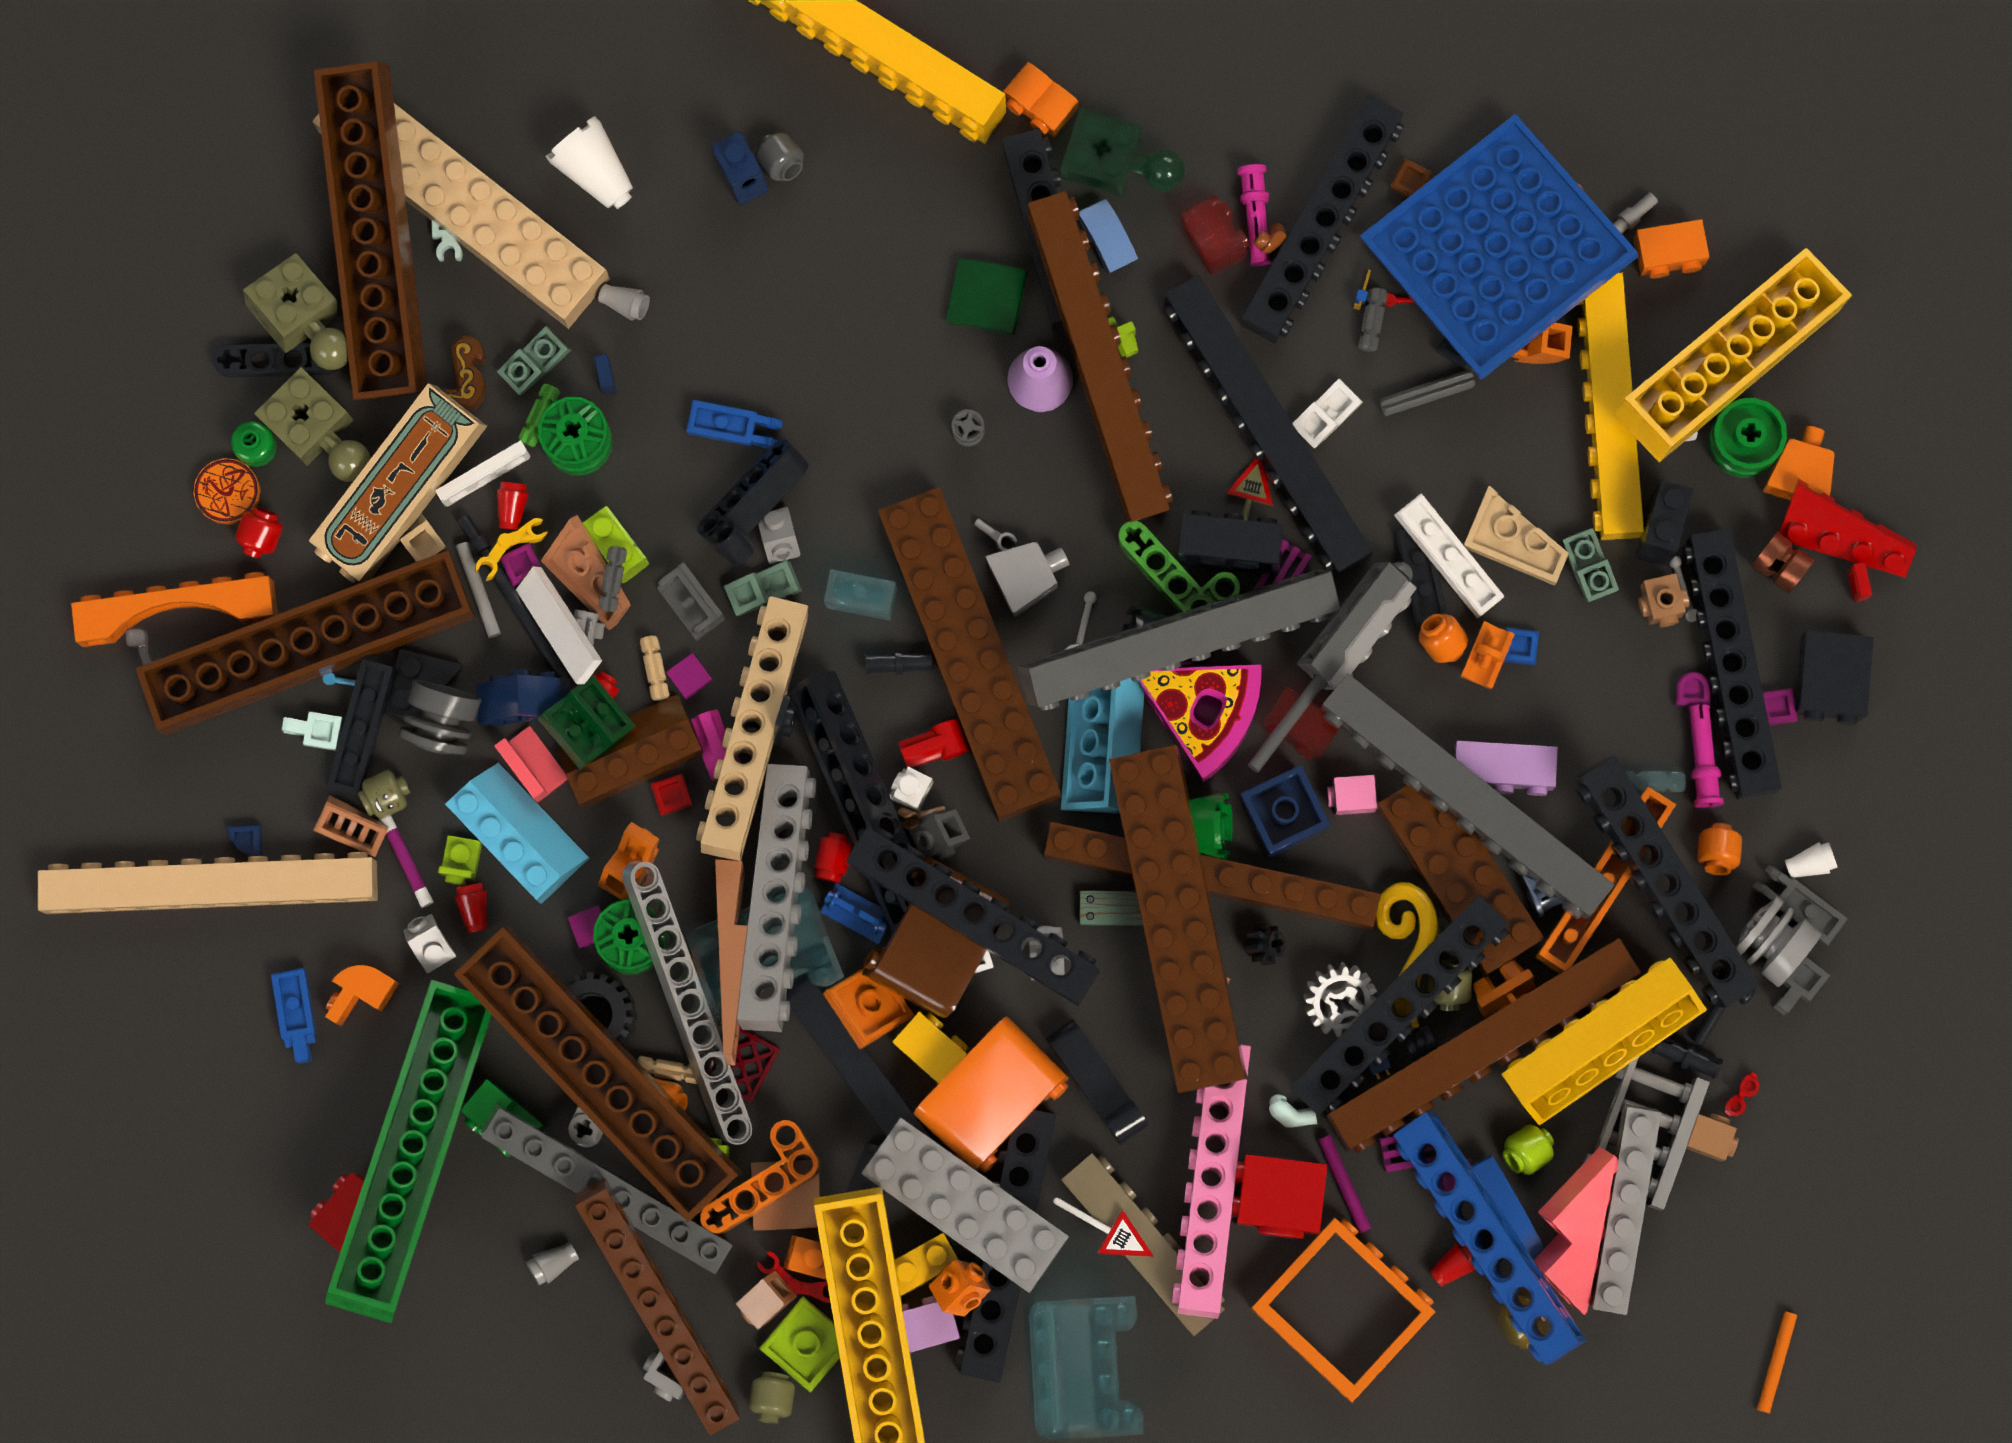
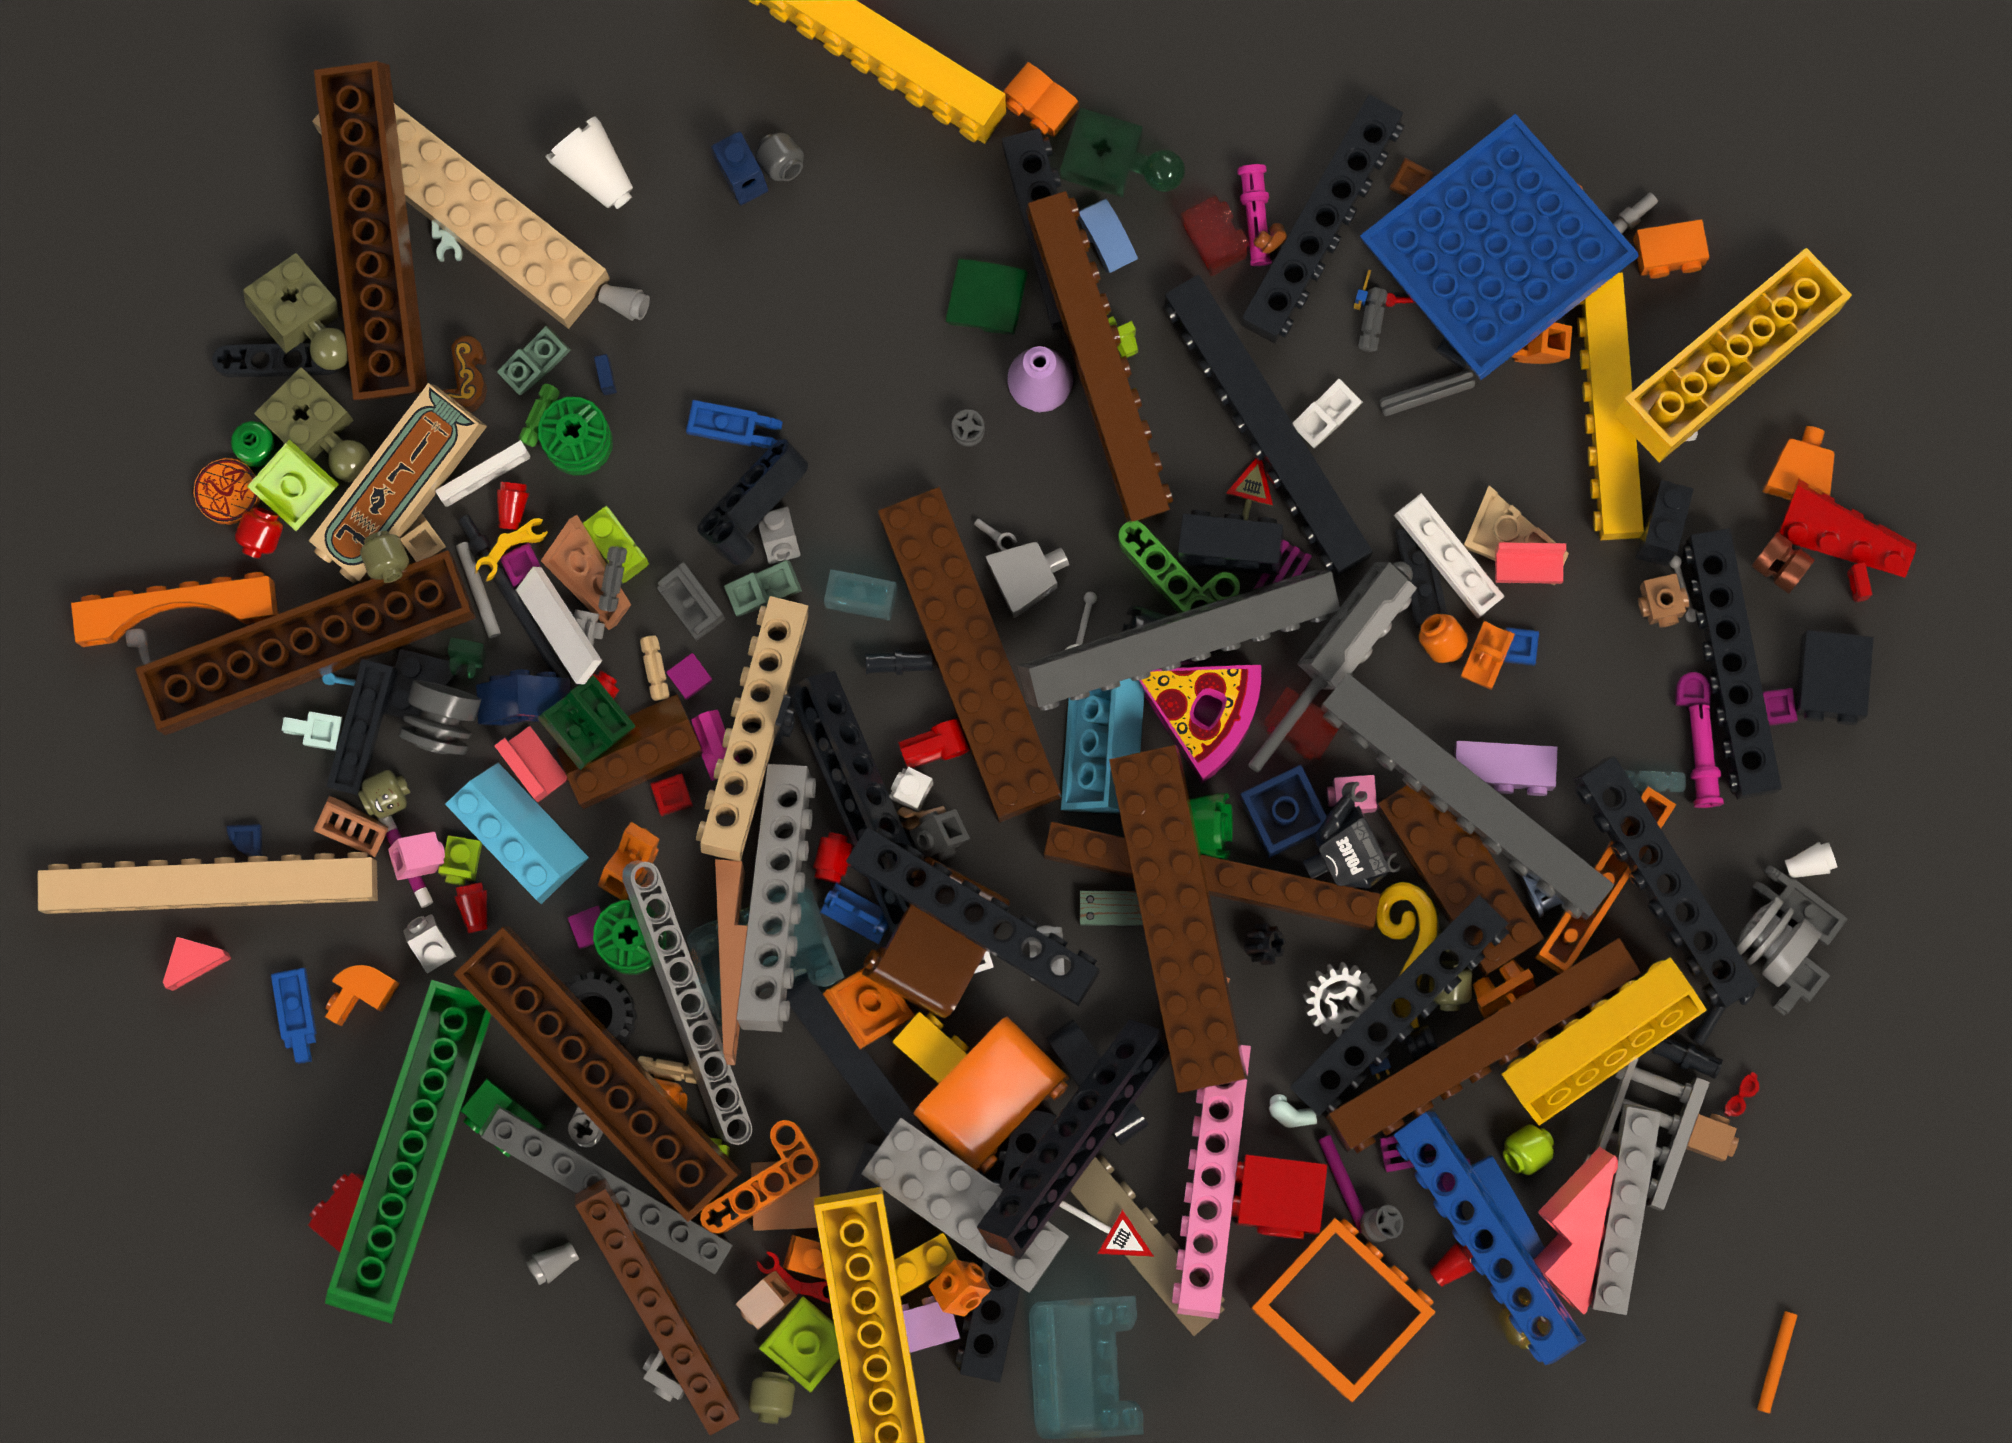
dark red window [706,1028,780,1103] -> none
sand green slope [1560,527,1619,602] -> none
orange head [1697,823,1742,875] -> none
green wheel [1708,398,1787,478] -> none
none -> coral slope [163,937,231,991]
none -> lime tile [247,439,339,531]
none -> olive head [360,531,409,583]
none -> bright pink brick [388,832,445,880]
none -> clear green tile [448,637,486,678]
none -> black brick [977,1019,1170,1259]
none -> black torso [1303,782,1400,889]
none -> dark grey wheel [1360,1205,1403,1243]
none -> coral panel [1495,542,1566,584]

